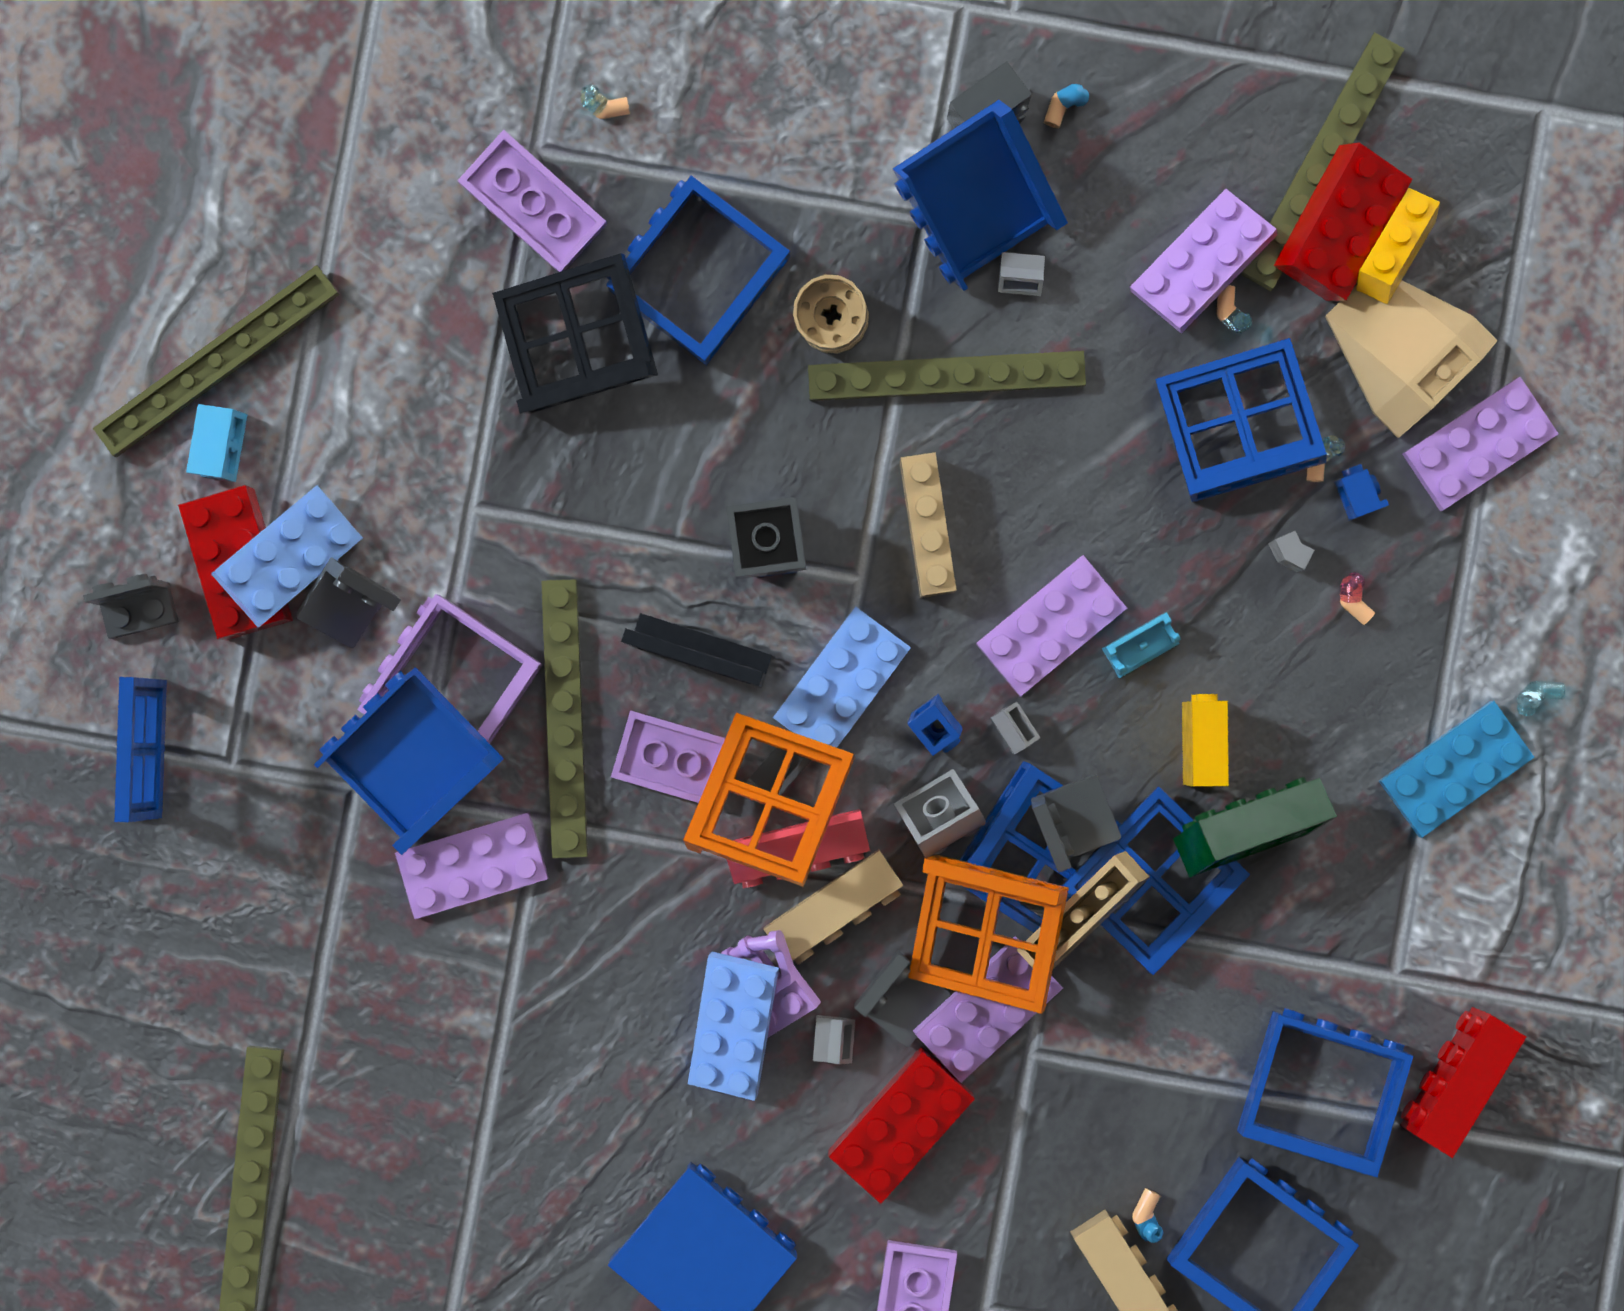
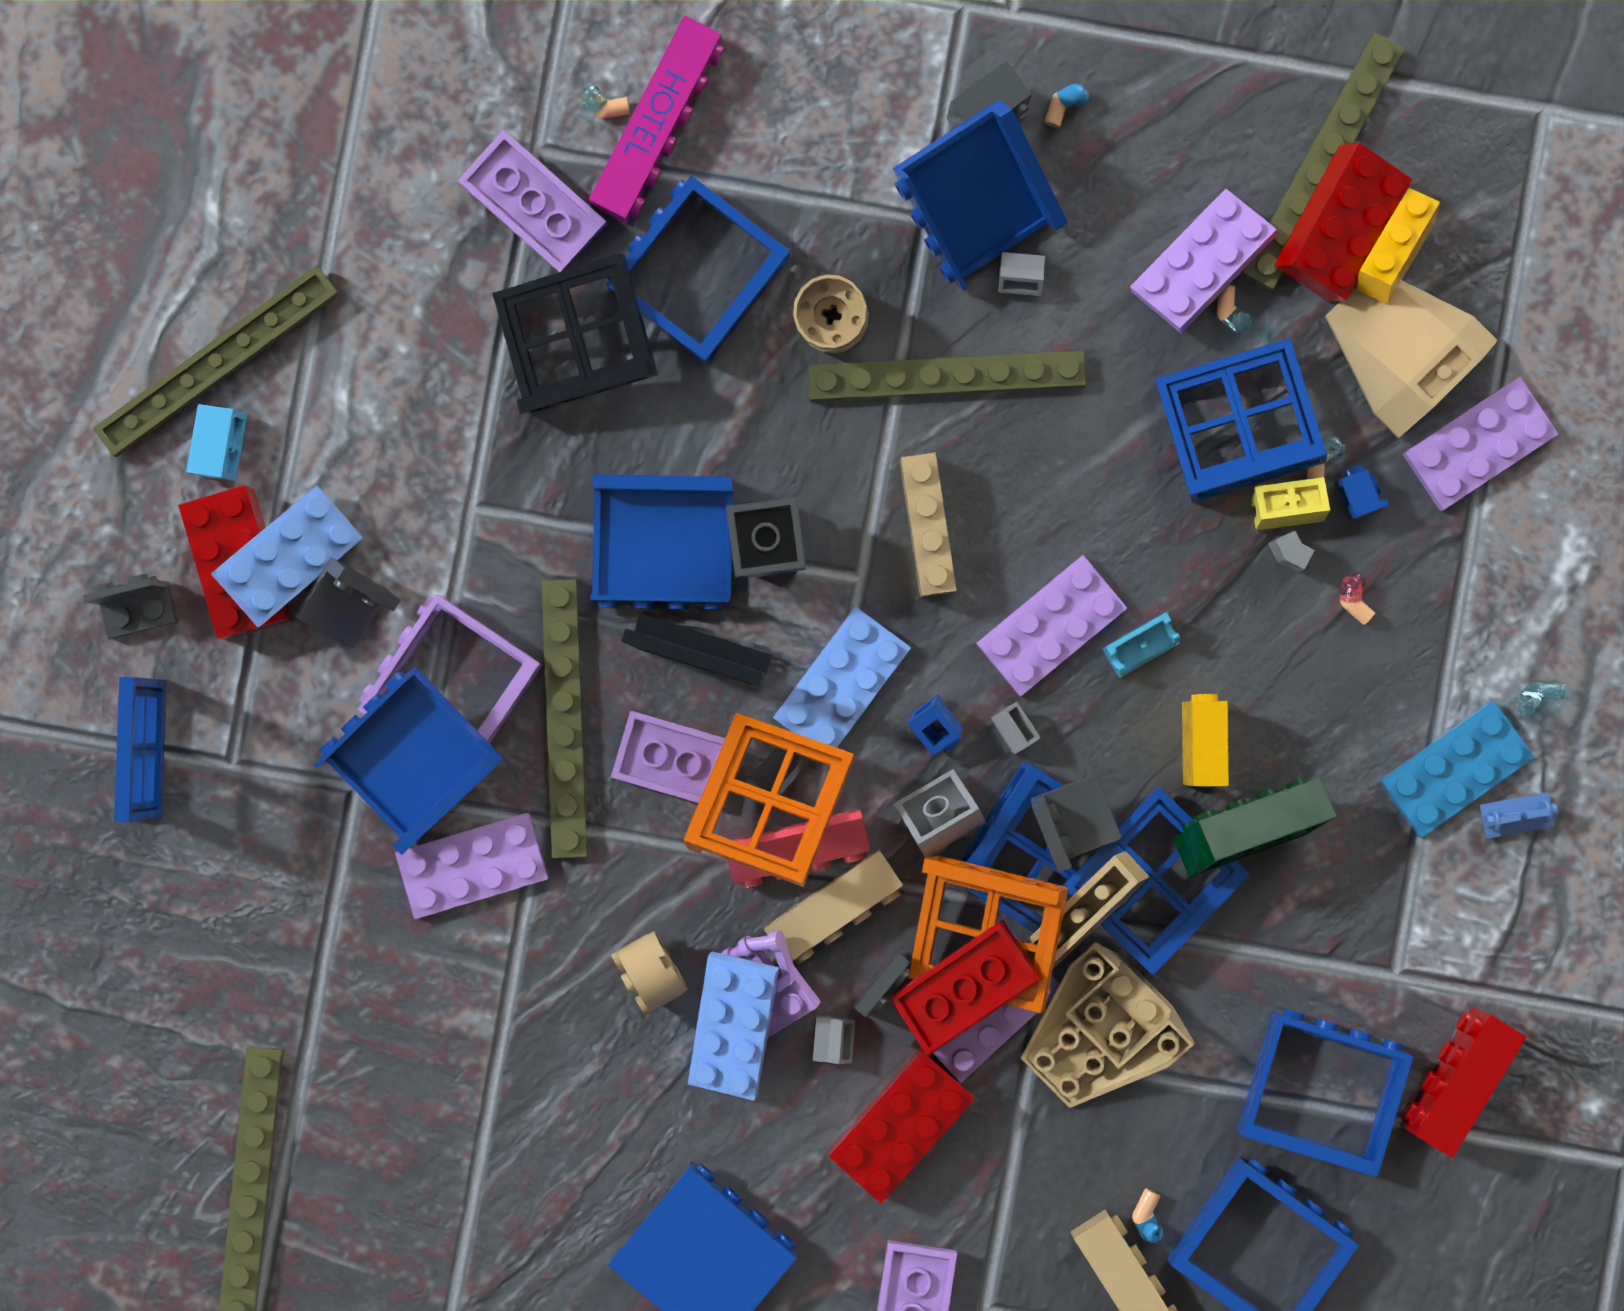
none -> dark pink brick [589,15,725,225]
none -> blue panel [590,474,733,610]
none -> tan brick [611,931,688,1016]
none -> red tile [889,920,1043,1057]
none -> tan wedge [1021,942,1195,1108]
none -> light yellow hinge [1252,477,1330,531]
none -> medium blue hinge [1479,792,1558,839]

